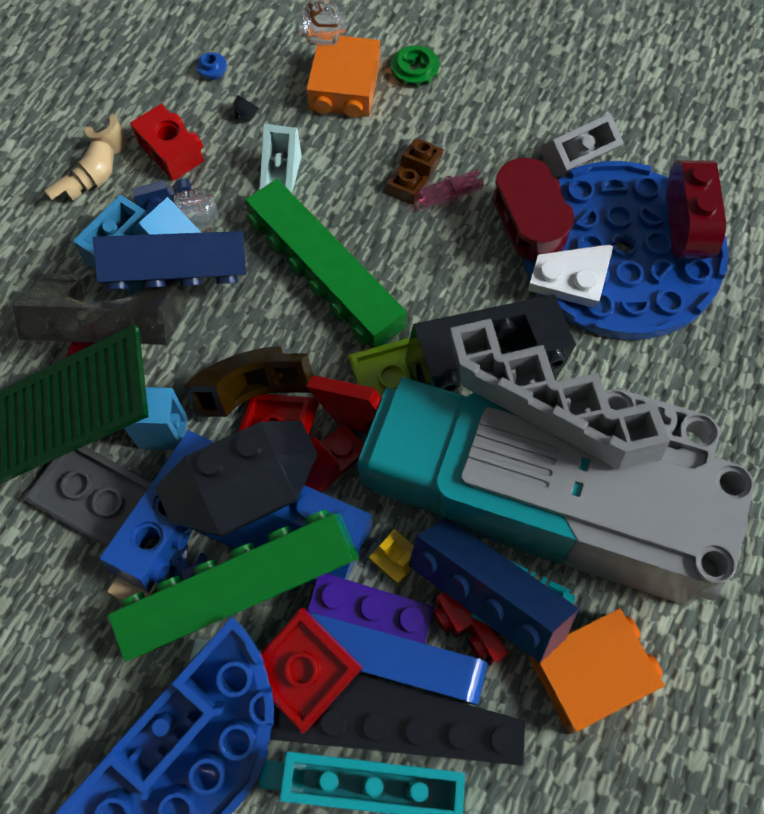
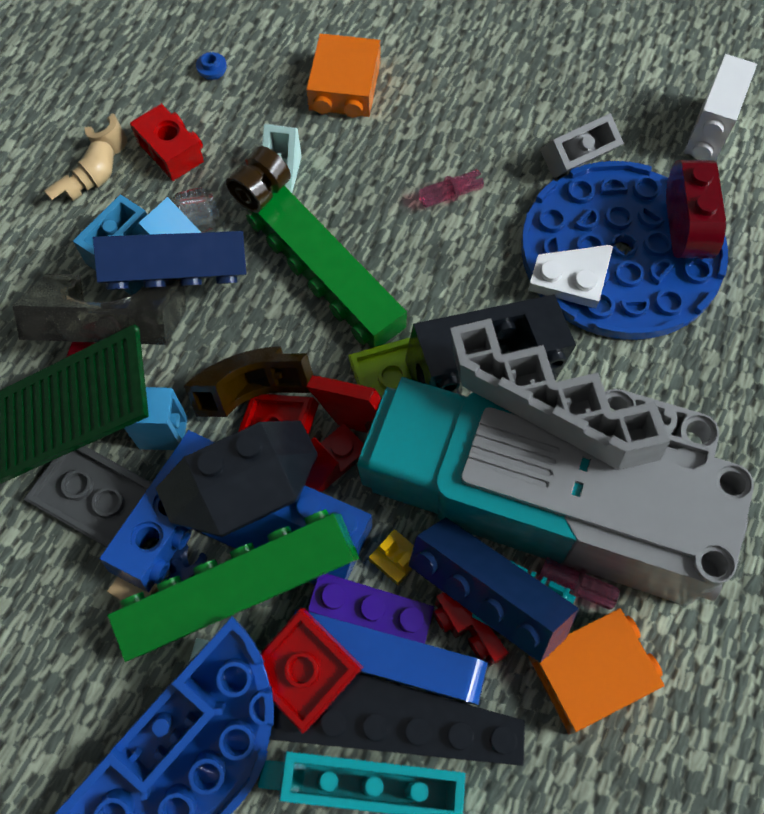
dark blue plate [132,178,196,215] -> none
black hinge [231,95,259,123] -> none
clear head [299,1,346,45] -> none
reddish brown slope [385,138,444,205] -> none
green gear [391,45,440,87] -> none
dark red brick [492,158,574,261] -> none
none -> dark brown wheel [226,146,291,213]
none -> clear pink axle [538,557,620,610]
none -> white brick [684,54,757,161]

